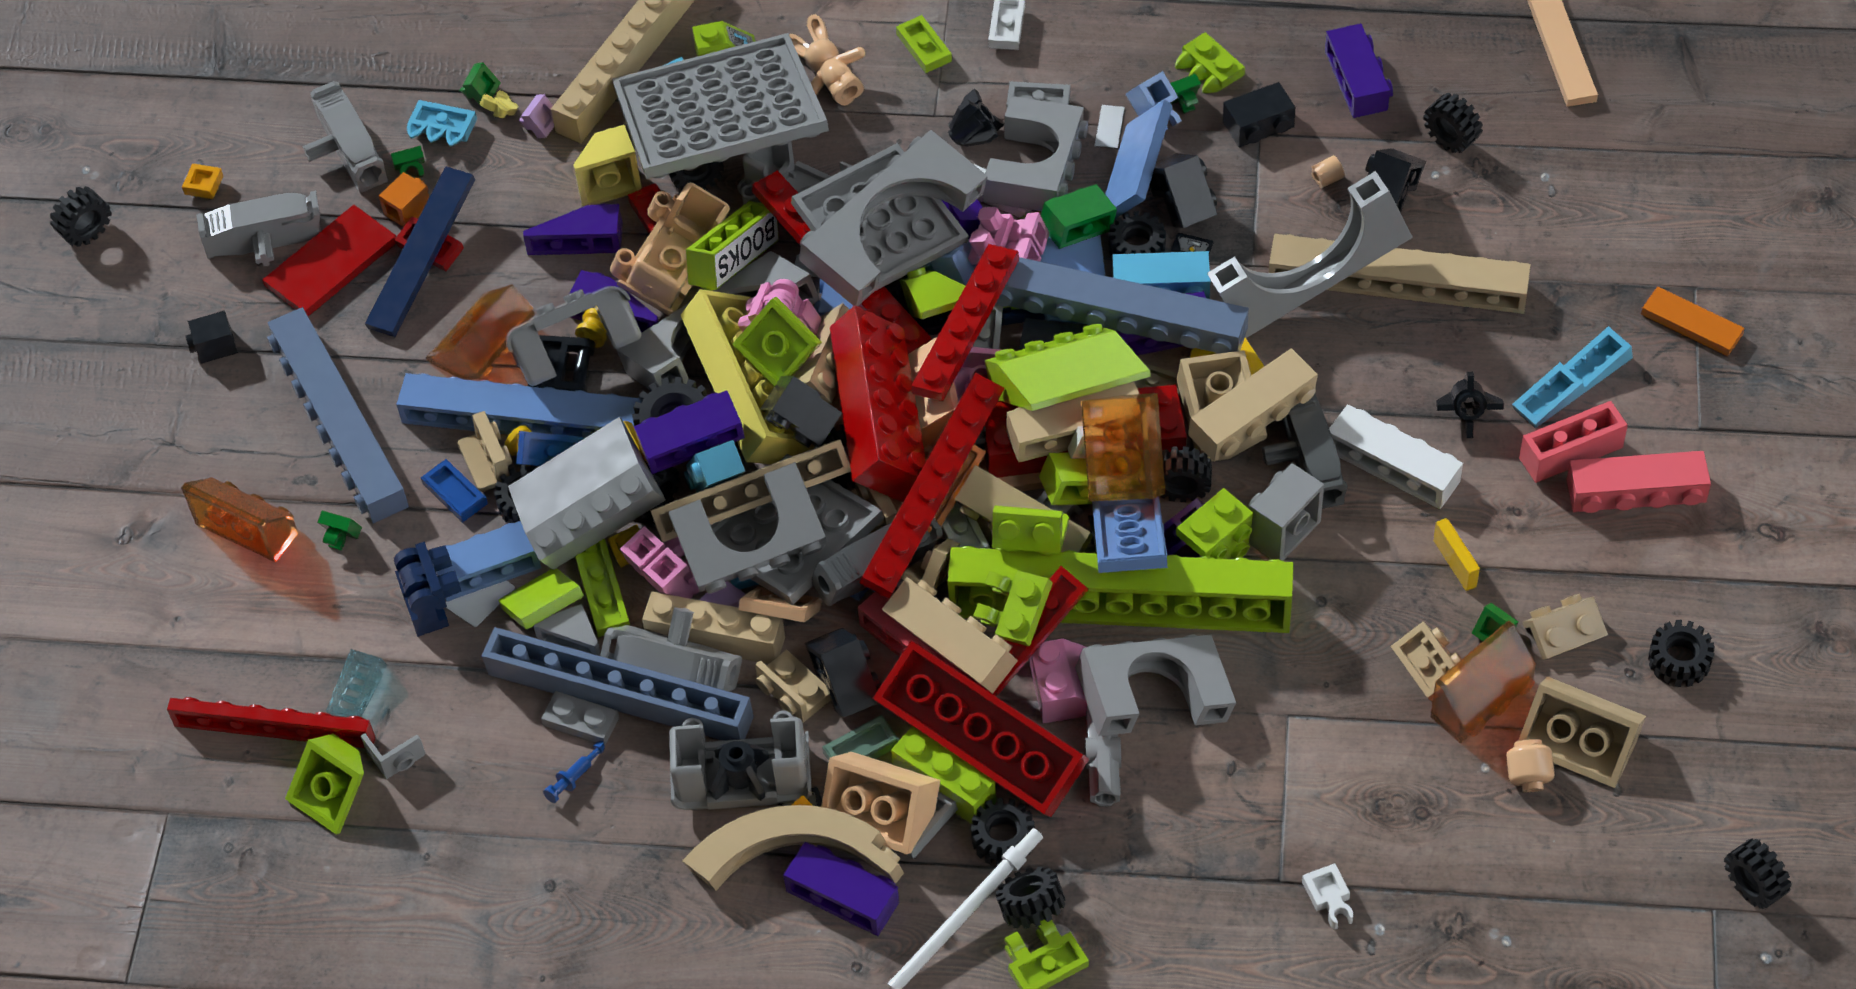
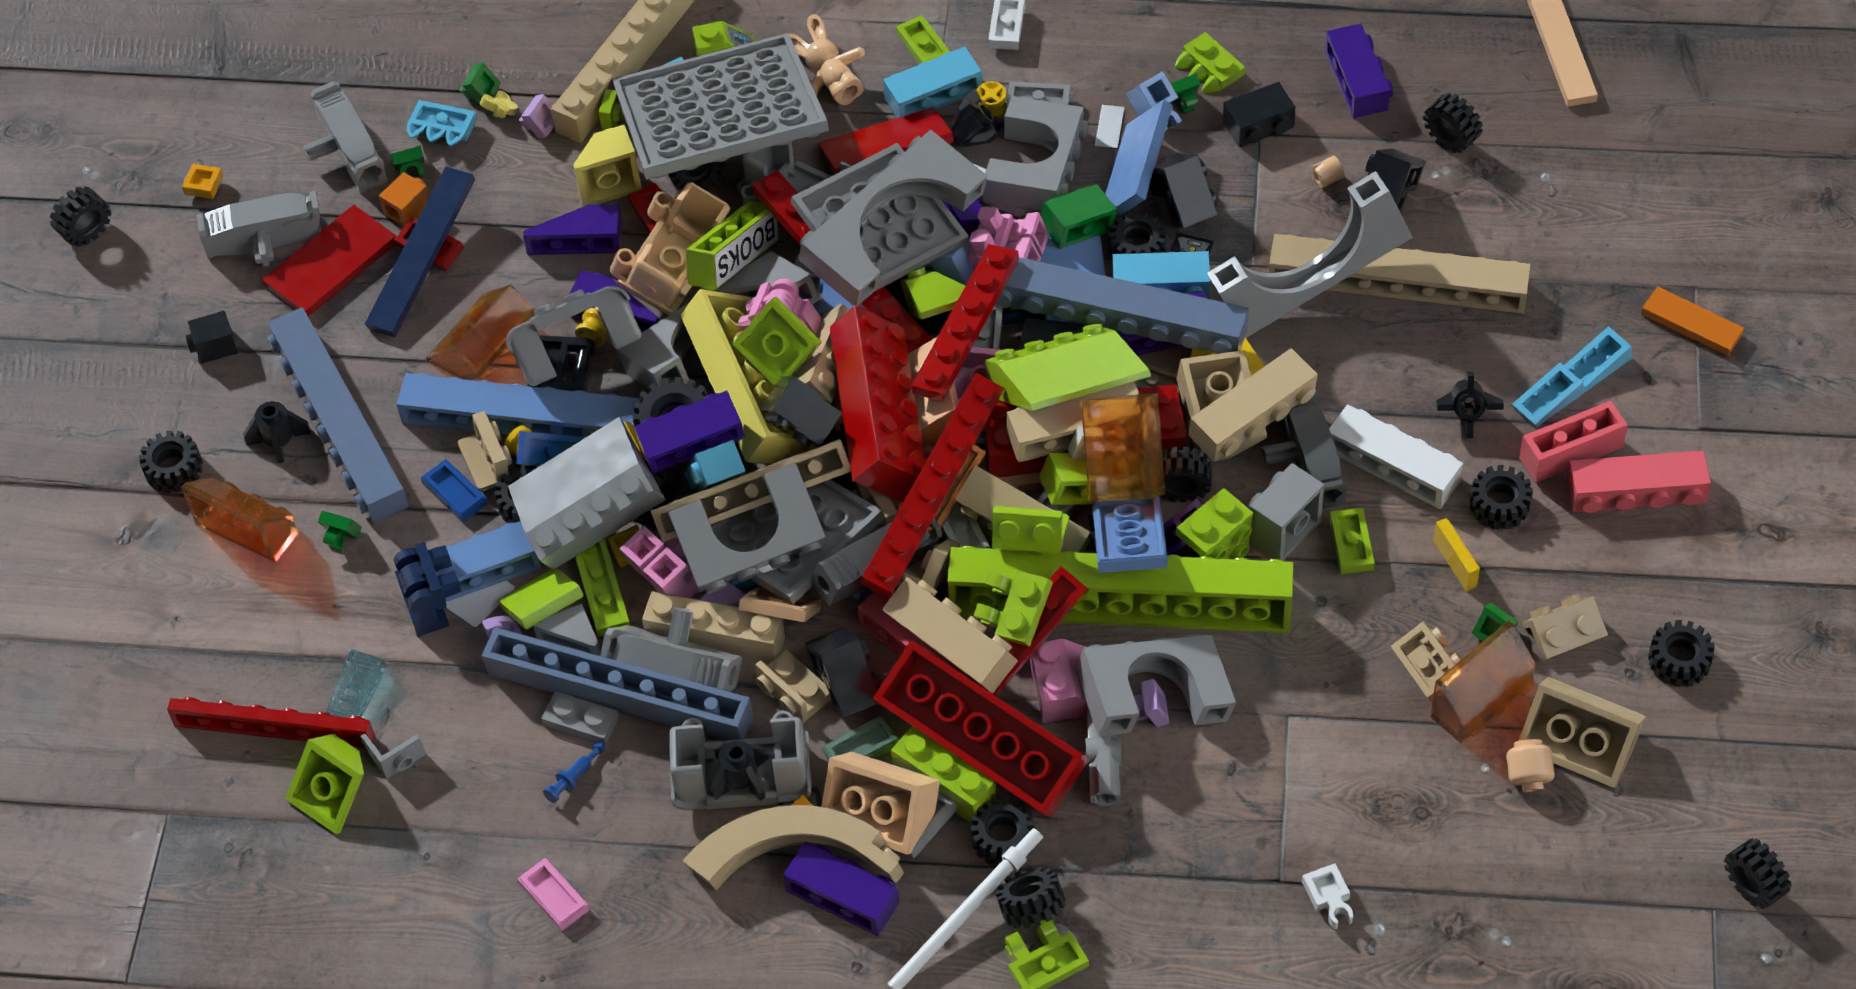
none -> black tyre [139,430,203,493]
none -> black brick [243,401,311,463]
none -> lavender tile [482,616,522,640]
none -> bright pink tile [517,858,589,931]
none -> lime plate [598,89,623,131]
none -> red tile [818,107,954,174]
none -> medium azure brick [883,47,982,118]
none -> yellow wheel [977,81,1007,119]
none -> lavender tile [1134,679,1169,727]
none -> lime plate [1329,508,1375,574]
none -> black tyre [1470,465,1533,530]

